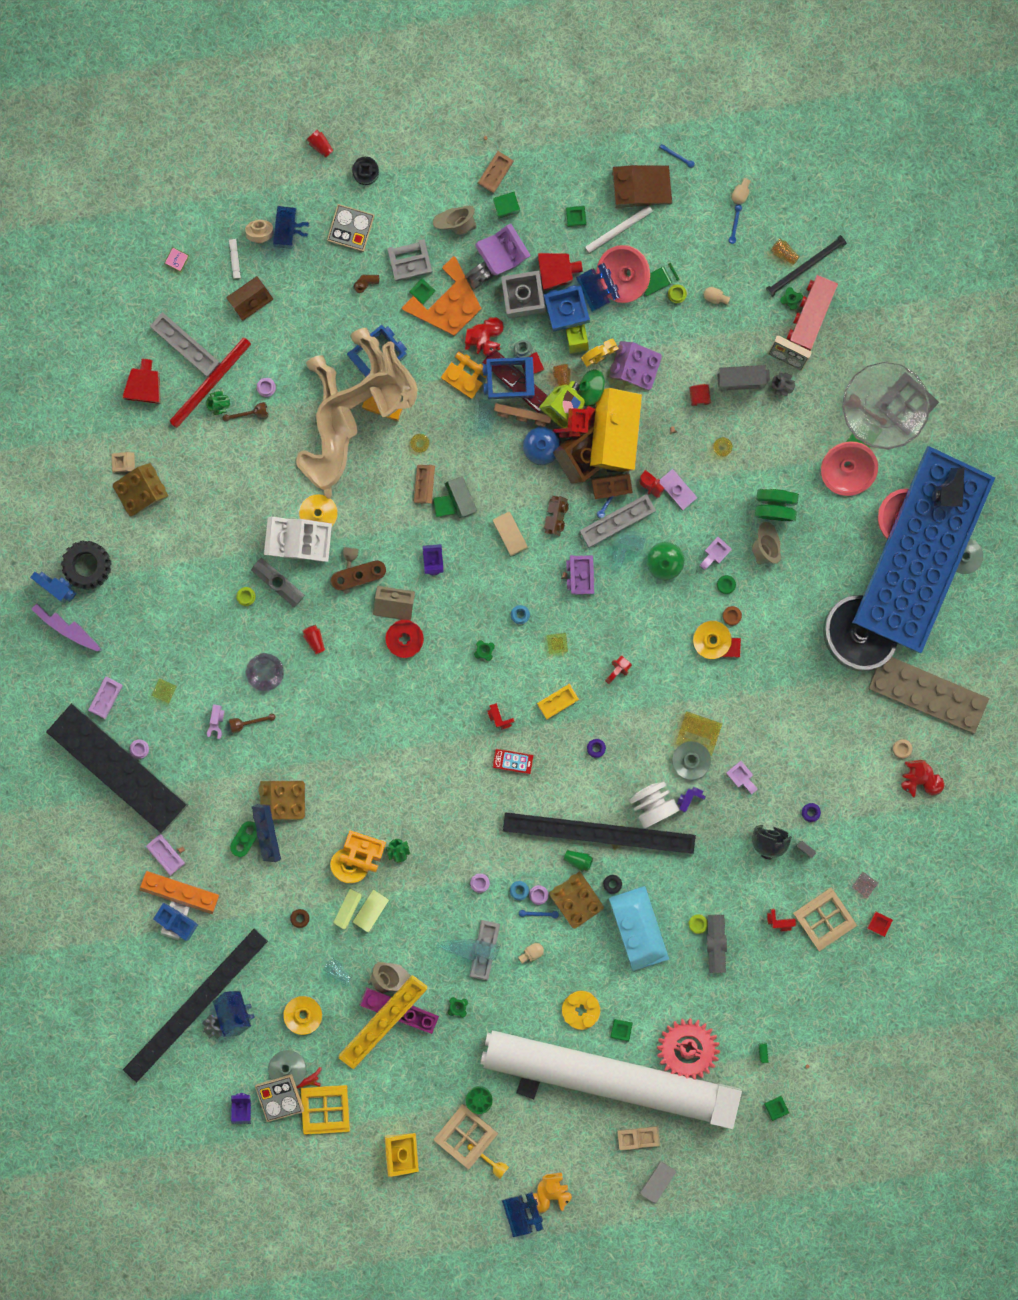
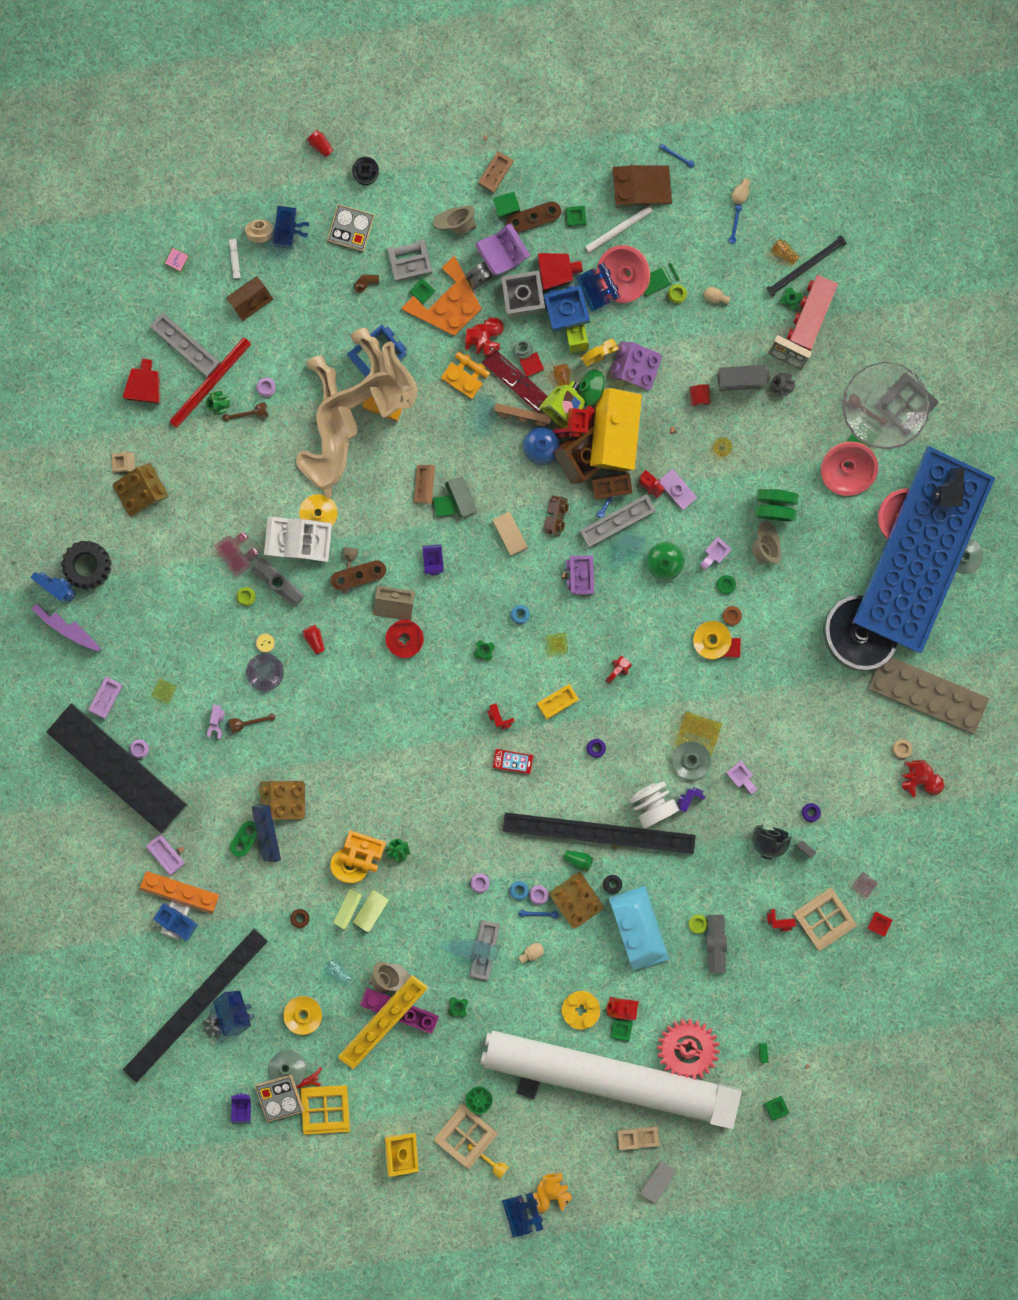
clear yellow plate [410,434,430,453] -> none
blue window [483,357,535,400] -> none
none -> clear pink plate [214,531,260,577]
none -> light yellow tile [256,633,275,653]
none -> reddish brown plate [506,201,561,233]
none -> red bracket [607,997,639,1020]

